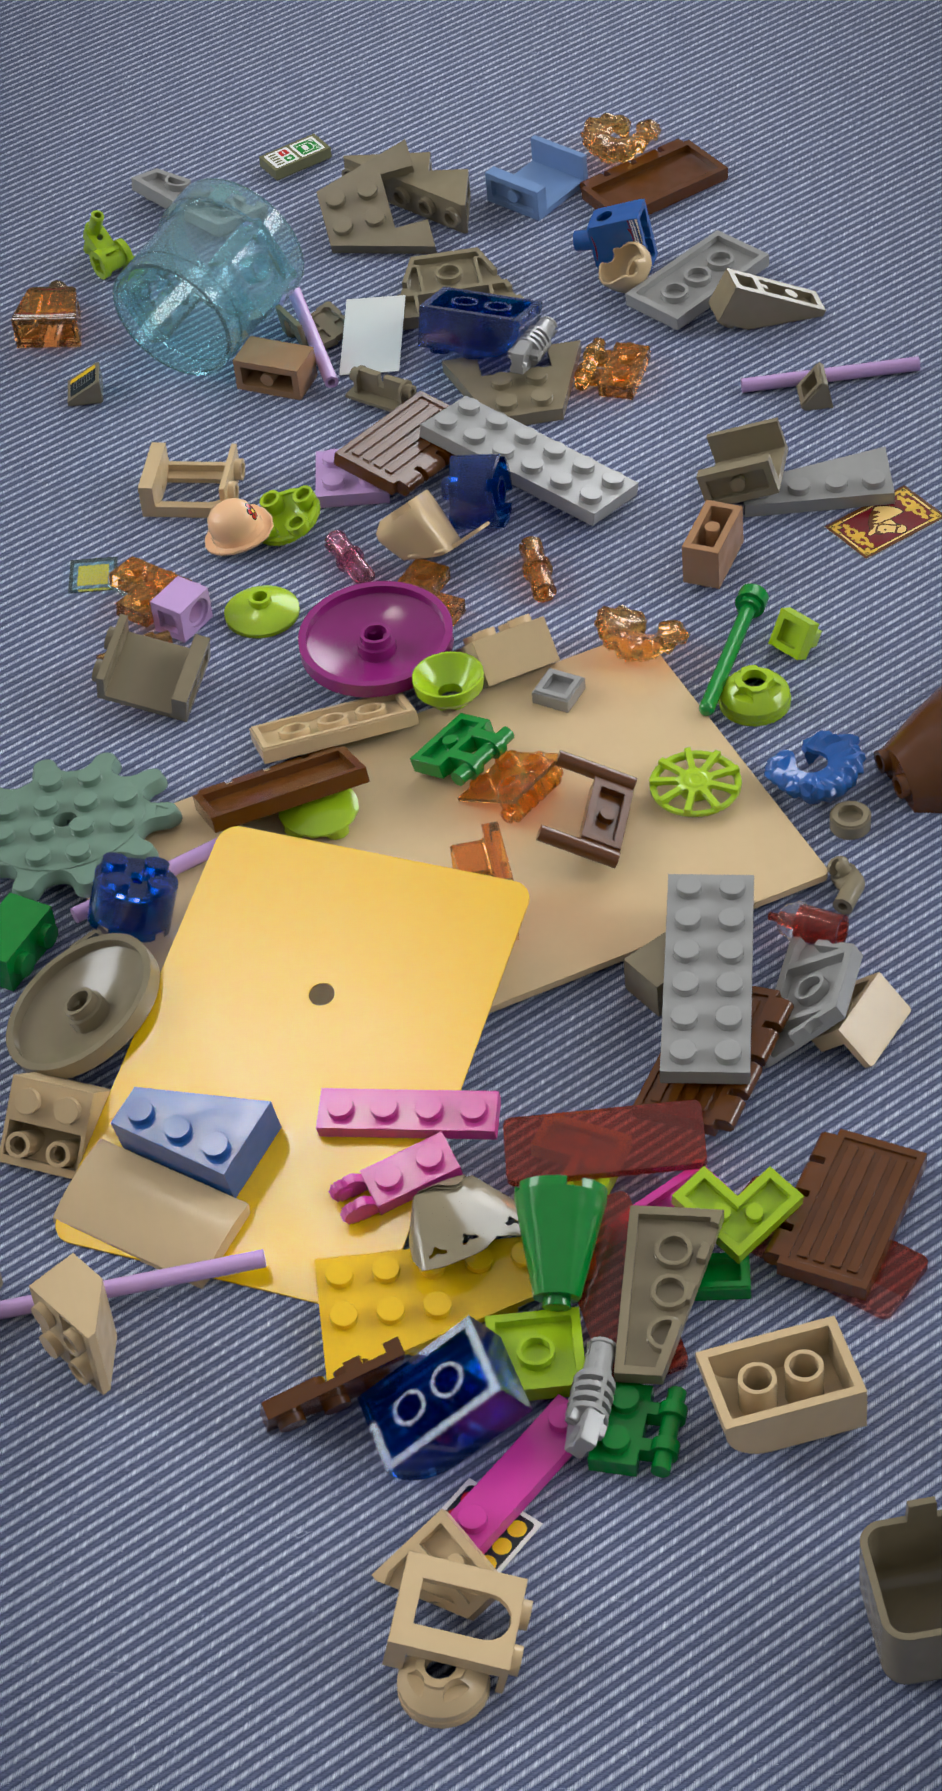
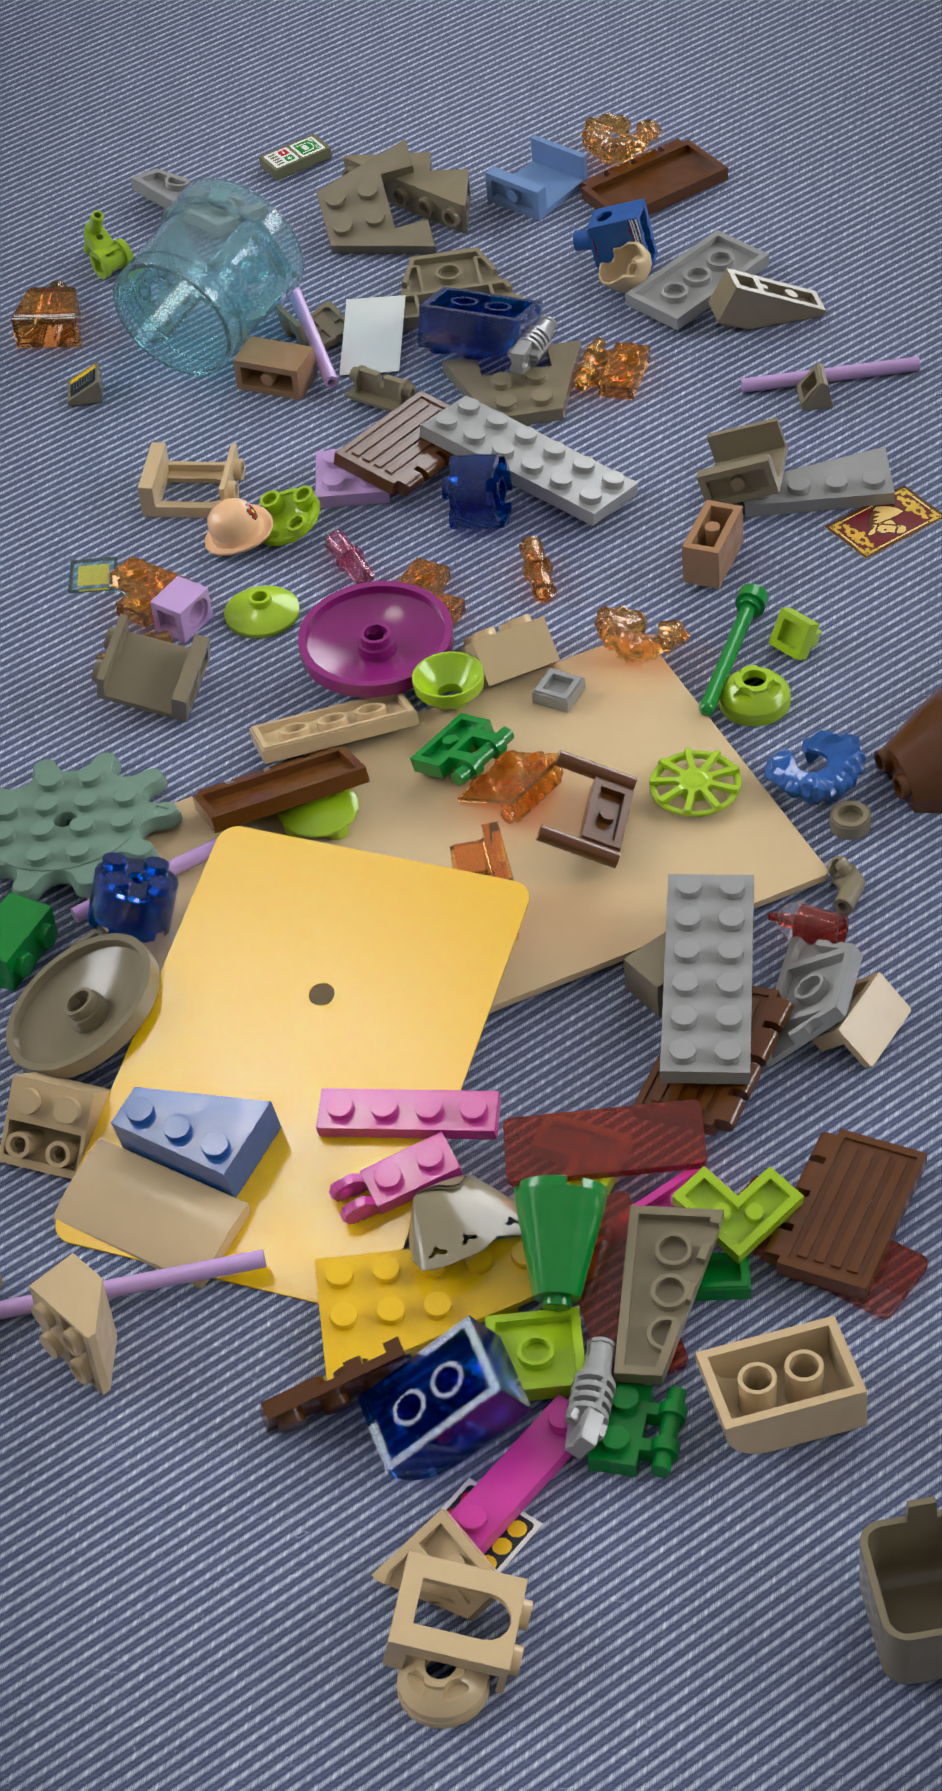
tan piece [376,489,490,561] -> none

